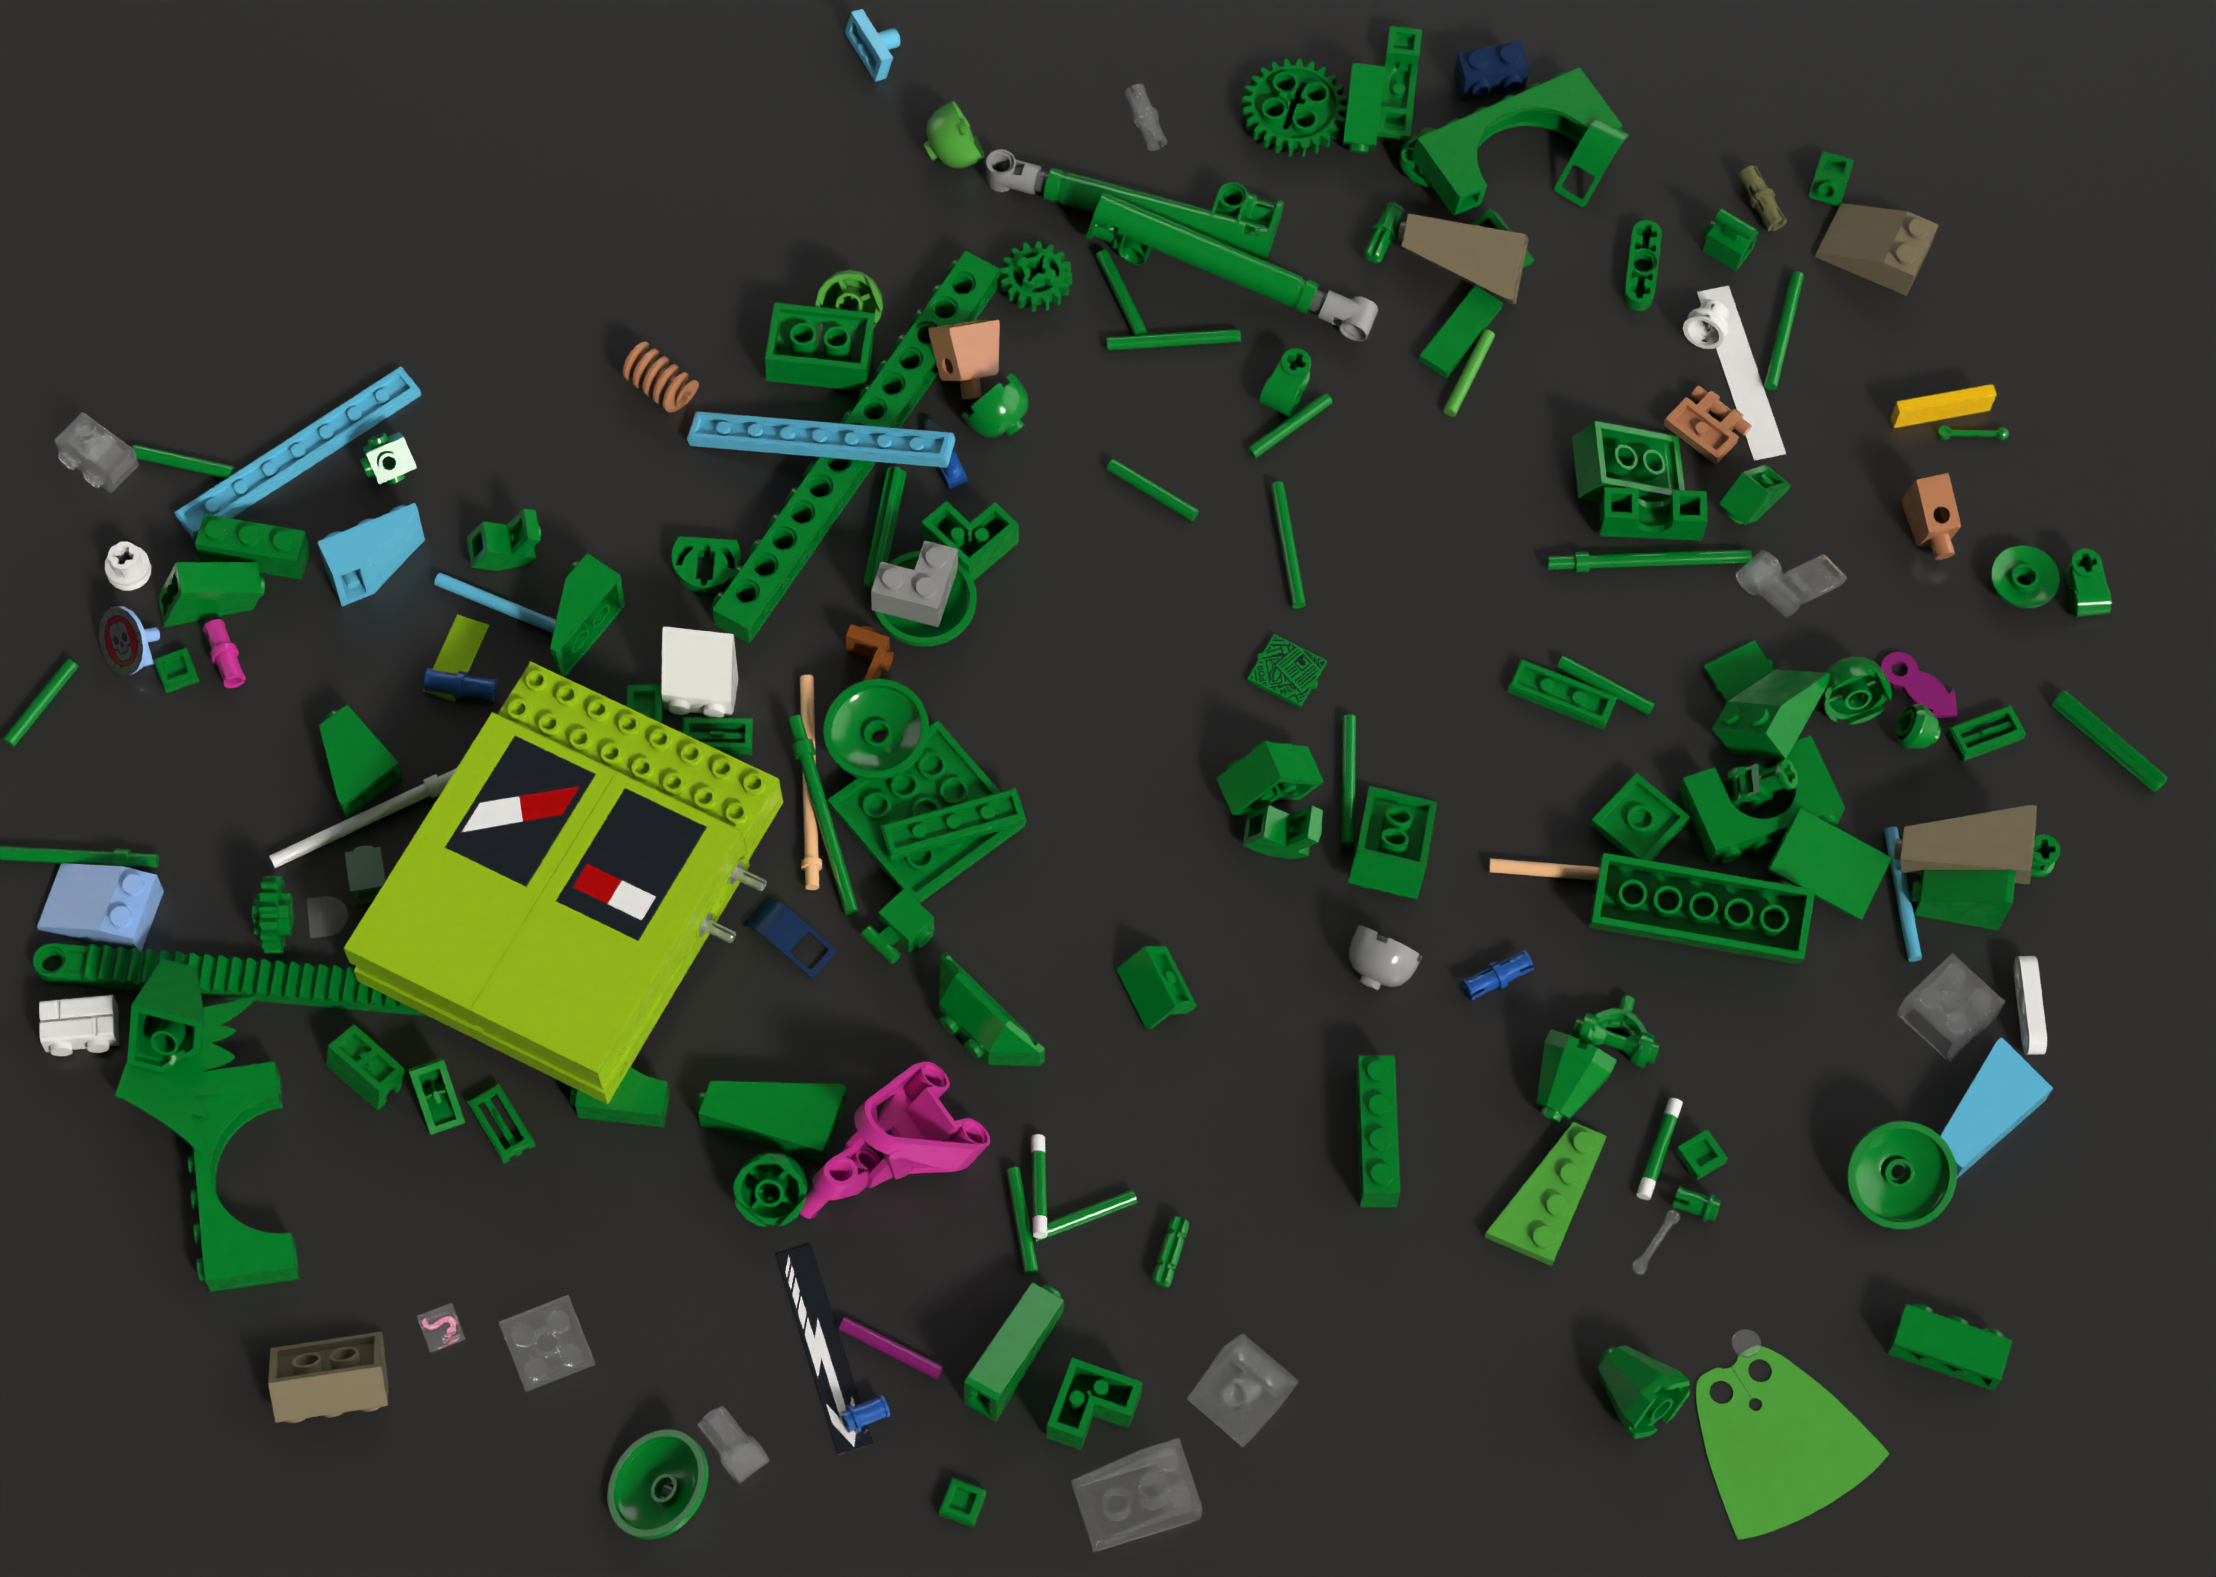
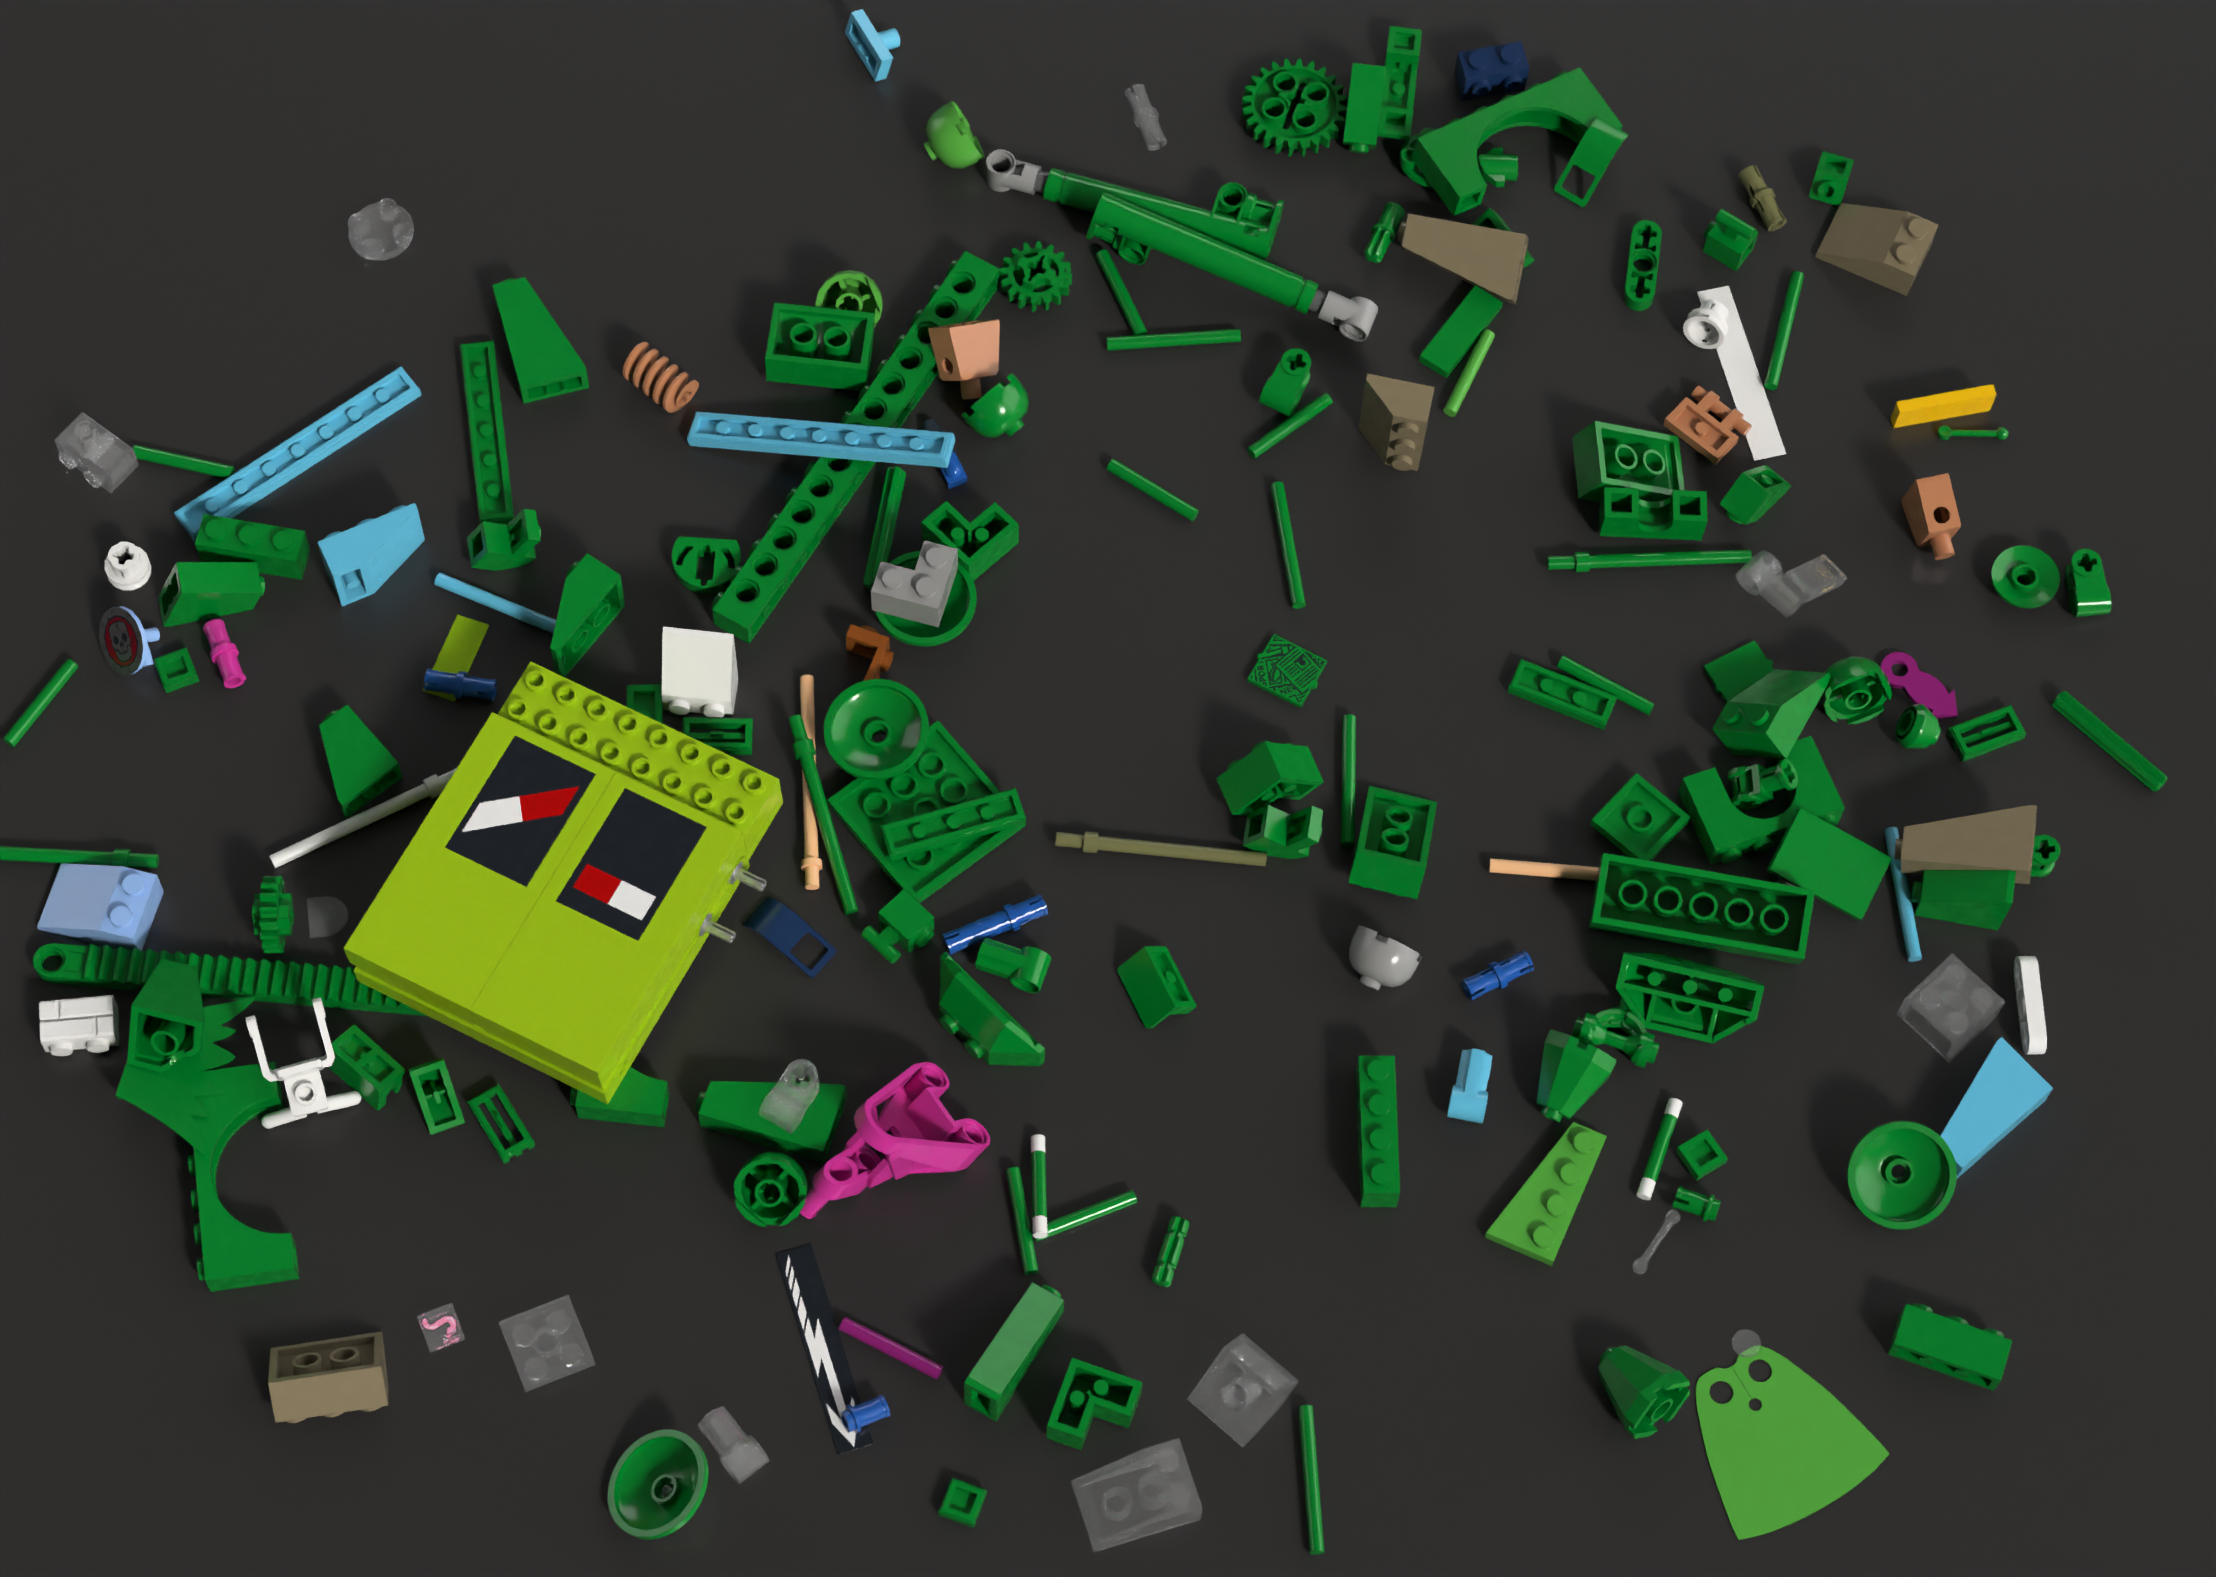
sand green brick [345,846,387,905] -> none
brick [360,431,417,485] -> none
none -> white piece [246,997,361,1129]
none -> clear dish [347,198,414,261]
none -> green tile [460,340,514,525]
none -> green slope [492,277,589,404]
none -> clear piece [759,1059,820,1134]
none -> blue pin [941,893,1048,955]
none -> green piece [975,938,1052,993]
none -> olive bar [1055,831,1267,867]
none -> green bar [1298,1405,1325,1555]
none -> dark tan slope [1358,373,1435,471]
none -> medium azure piece [1447,1048,1492,1124]
none -> green piece [1478,148,1518,187]
none -> green wedge [1616,952,1765,1043]

